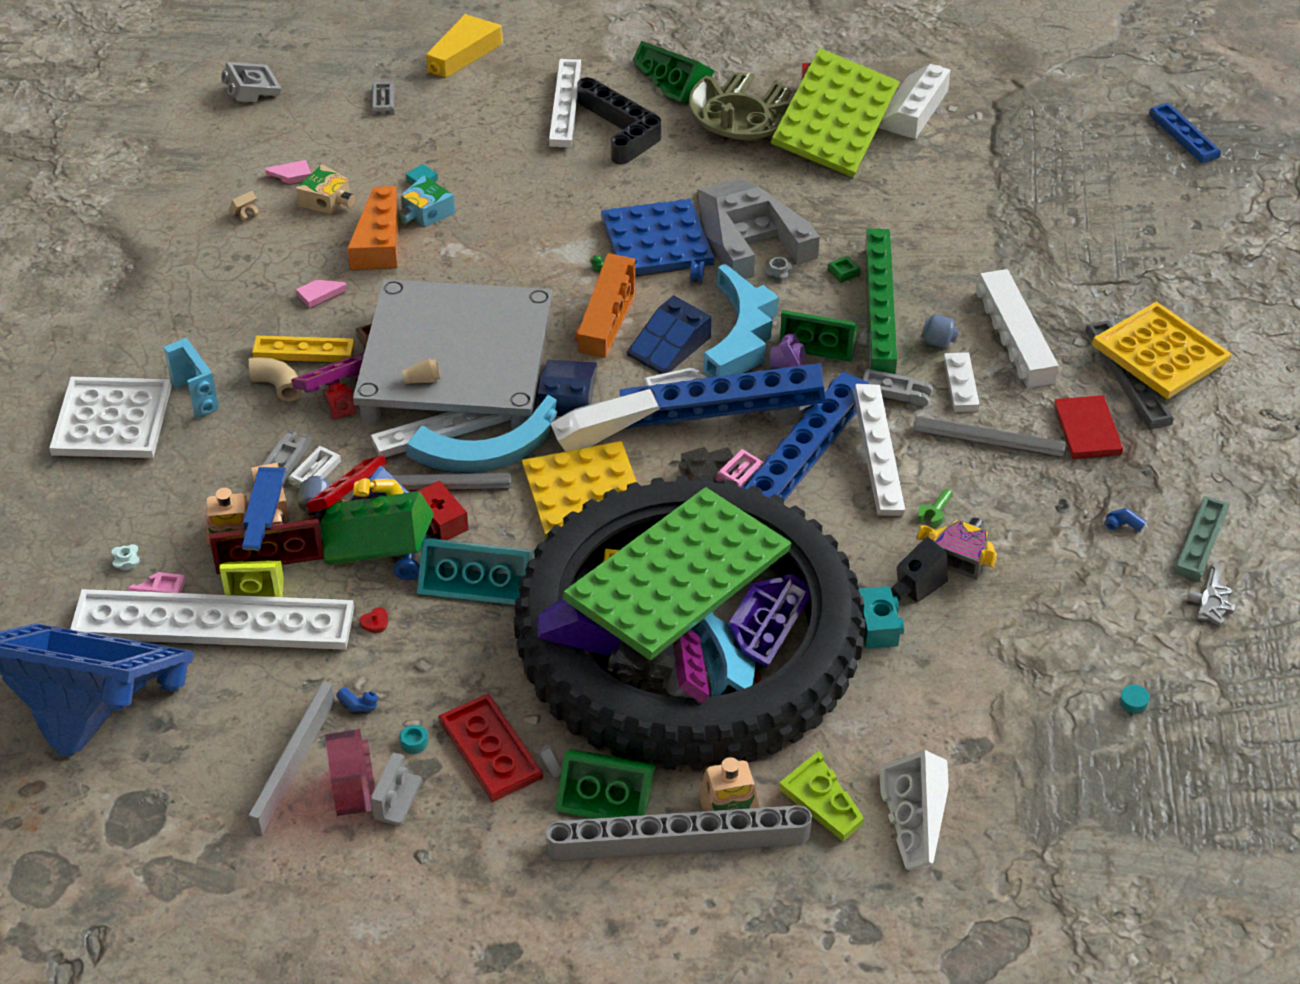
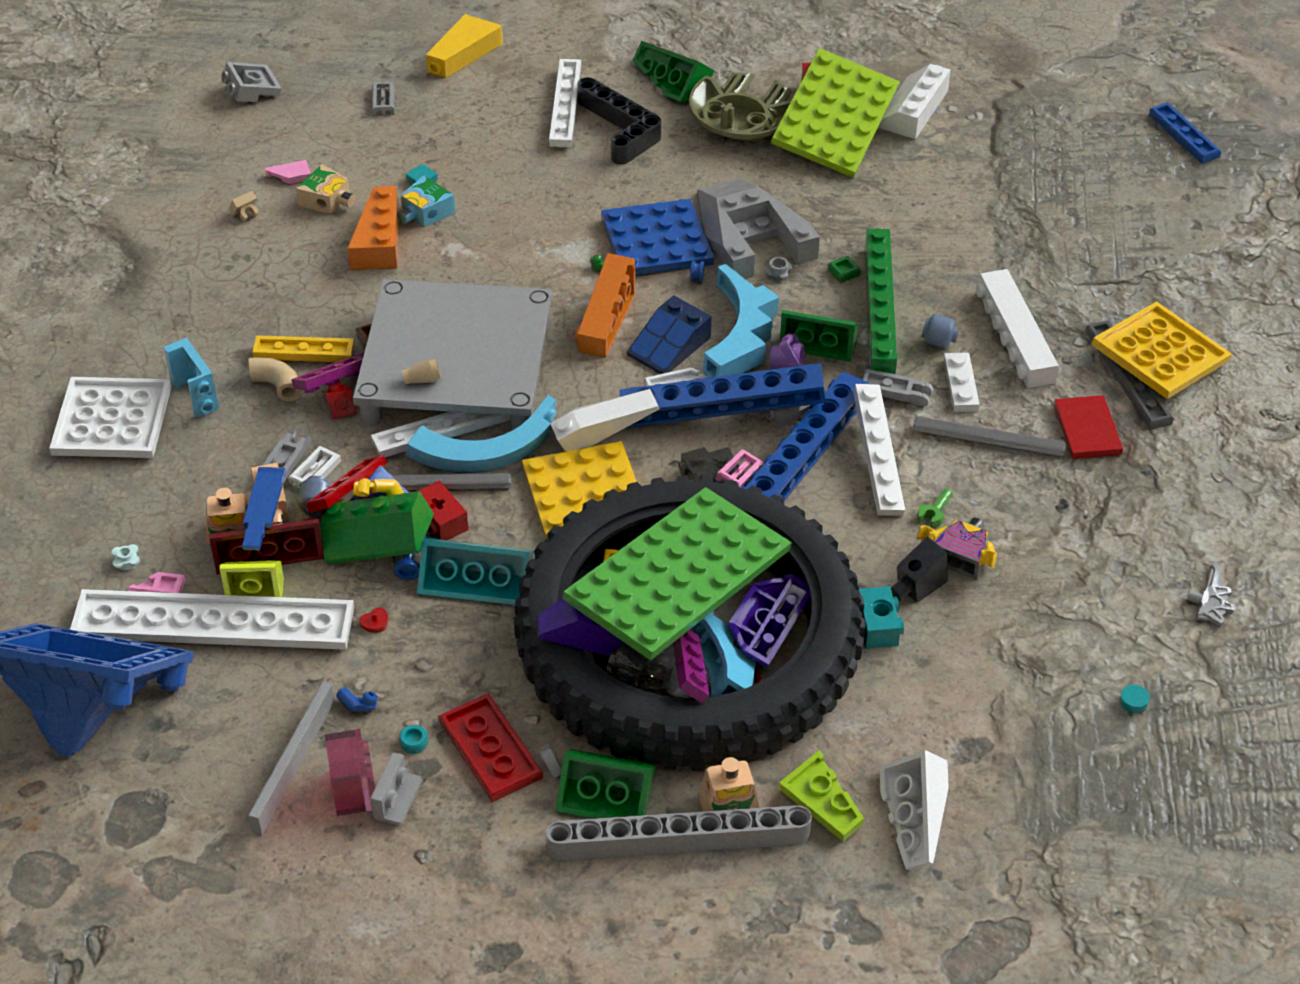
bright pink tile [296,280,347,308] -> none
dark blue slope [538,359,597,416] -> none
blue arm [1105,508,1147,532] -> none
sand green tile [1174,496,1230,582] -> none

